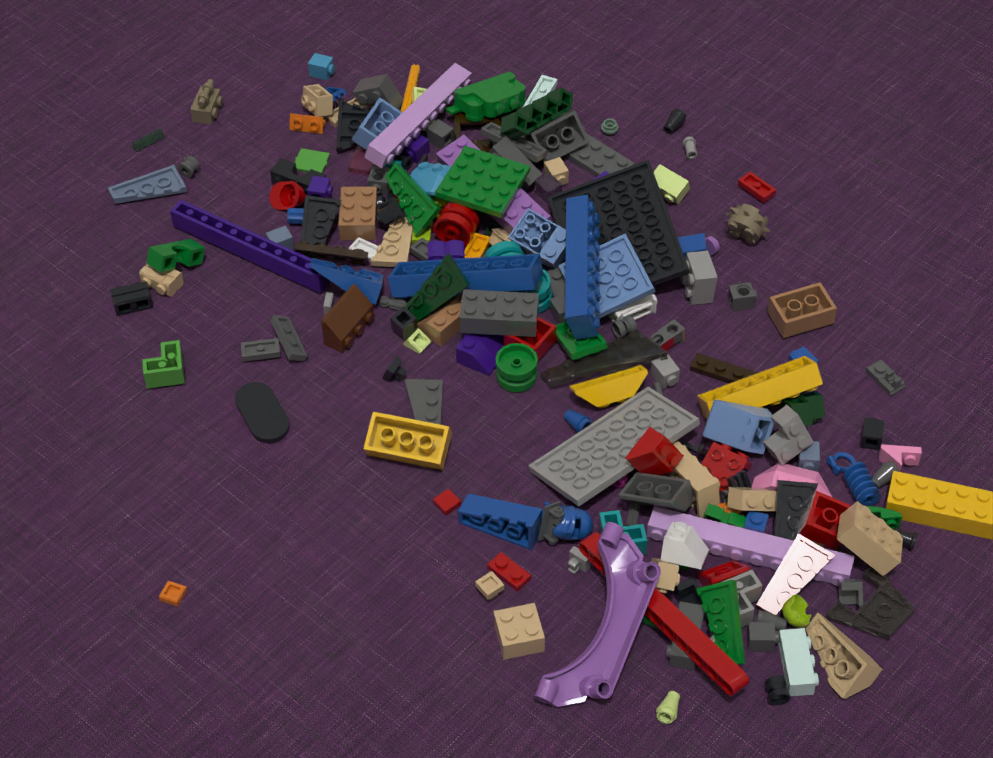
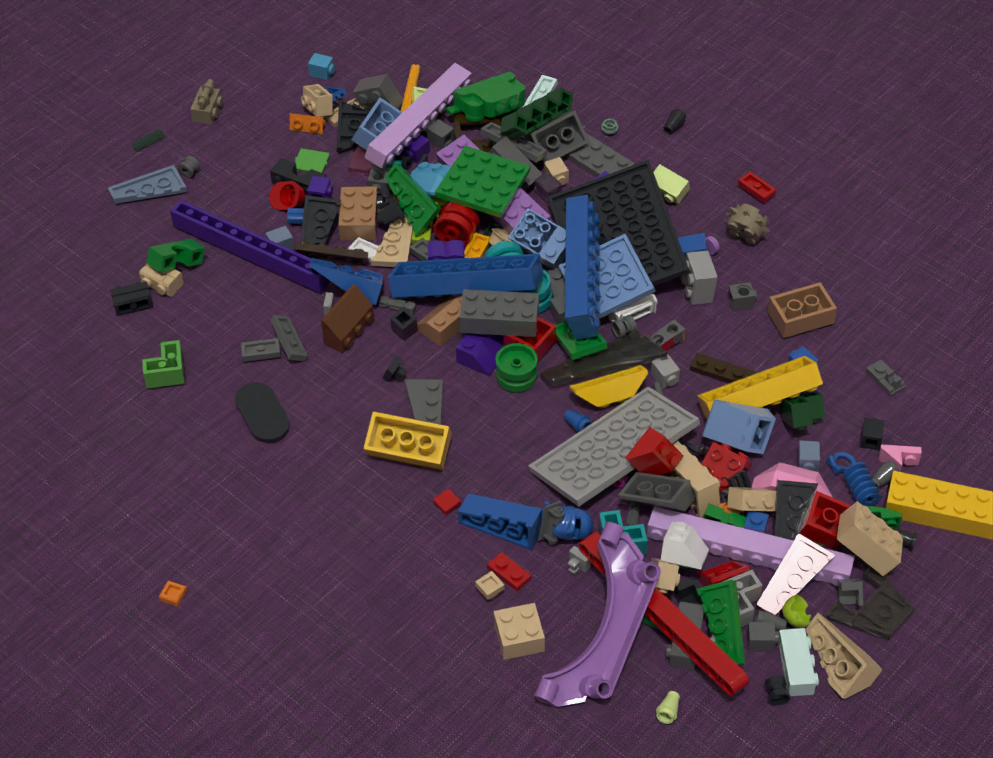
yellowish green slope [403,328,432,354] -> none
dark green wing [405,253,471,322] -> none
light grey pin [682,137,698,159] -> none
light grey brick [763,405,814,465] -> none

